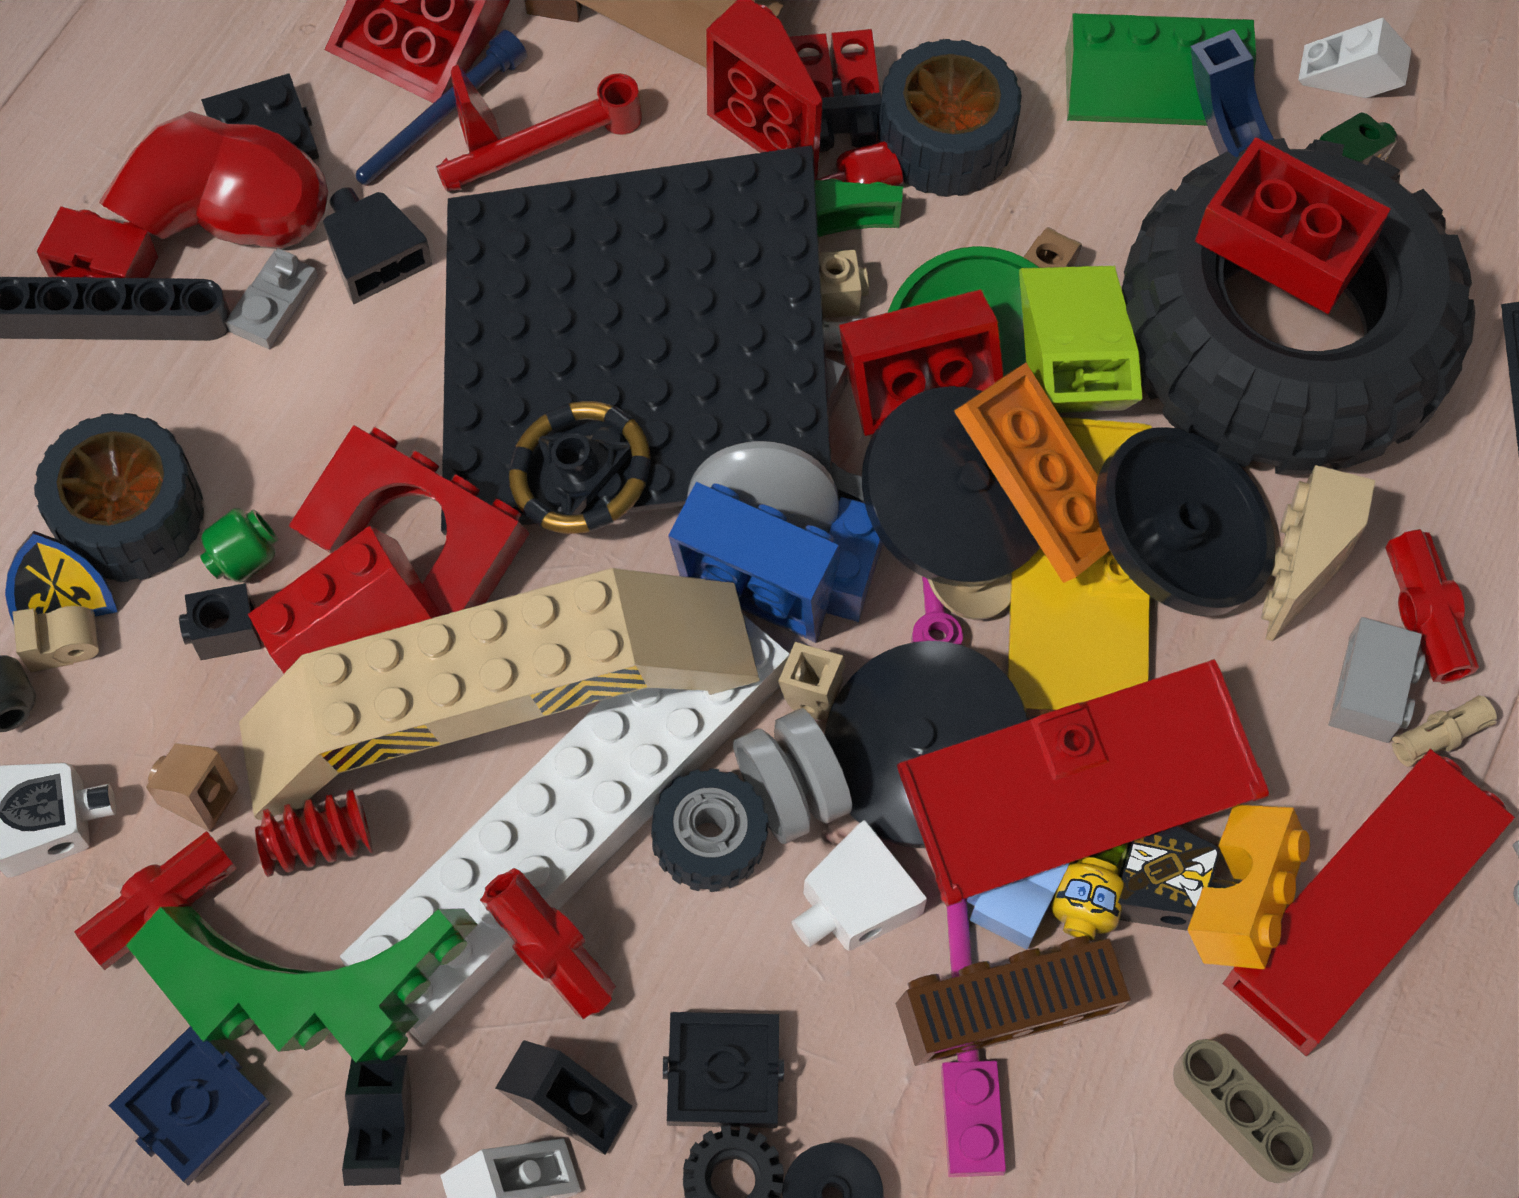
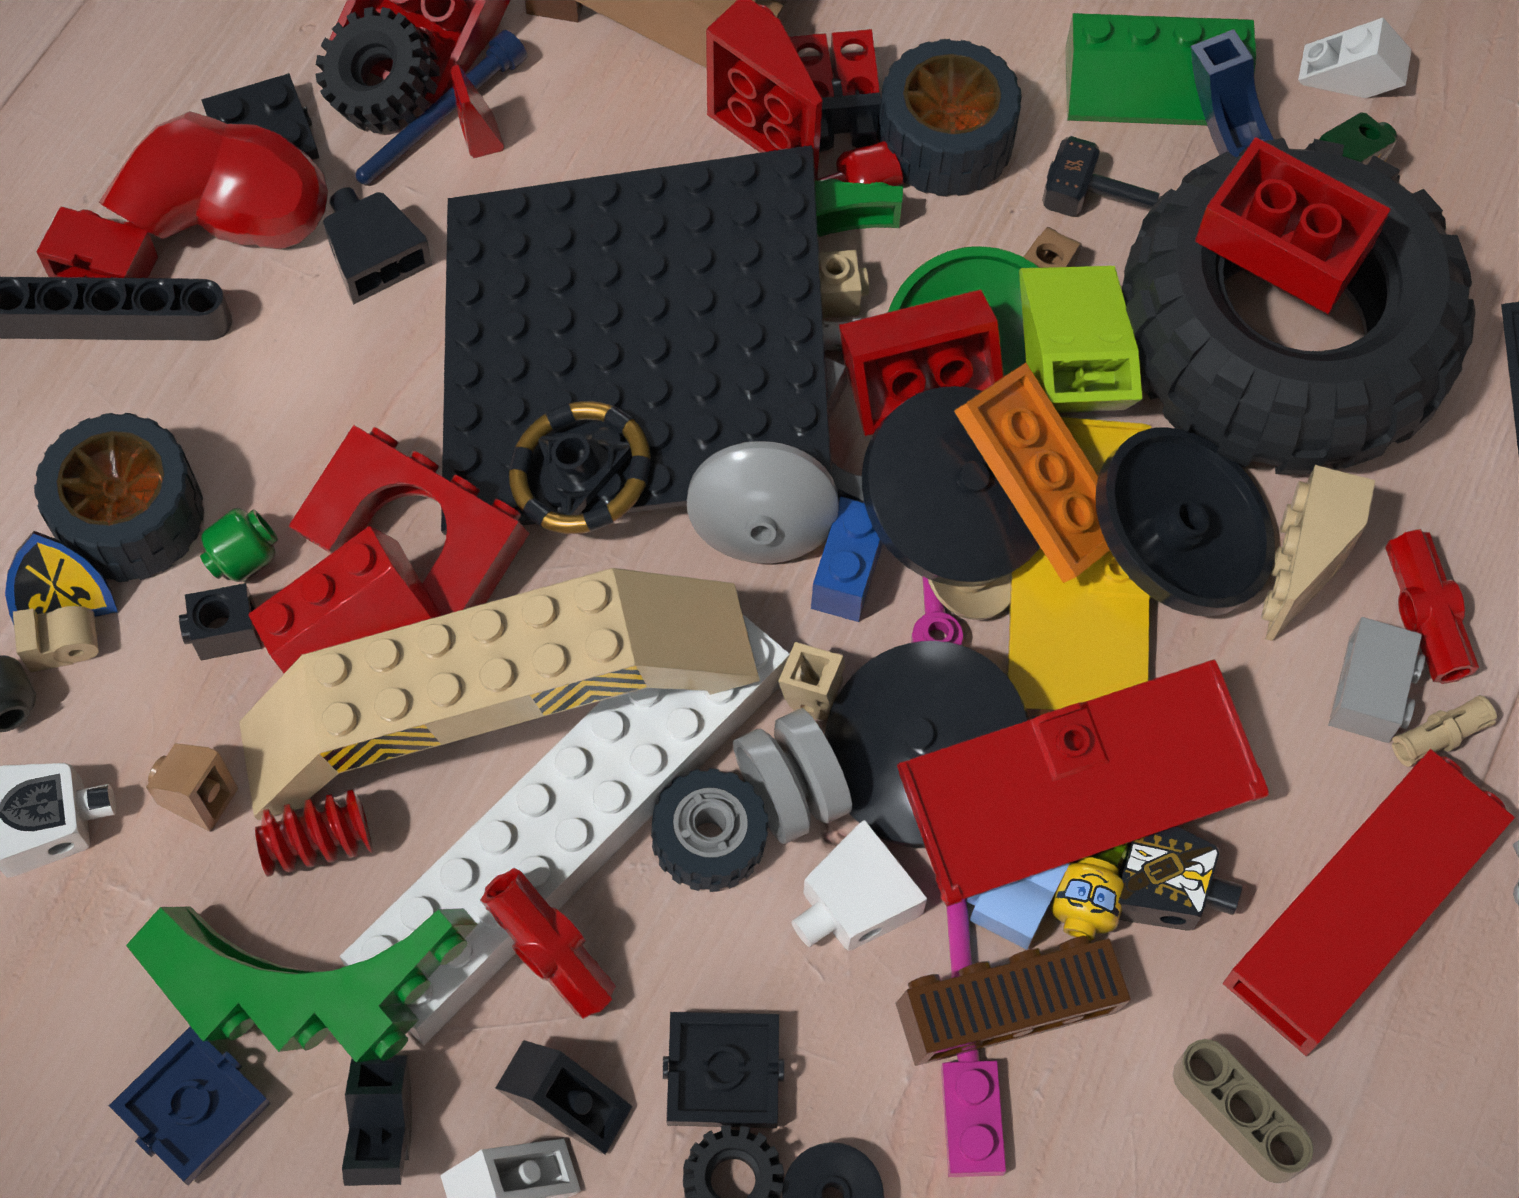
red piece [74,831,236,971] -> none
light grey plate [225,248,318,350] -> none
red piece [436,73,642,192] -> none
blue slope [668,482,840,643] -> none
light orange arch [1187,805,1310,969] -> none
none -> black tyre [315,7,440,133]
none -> black piece [1042,136,1160,216]

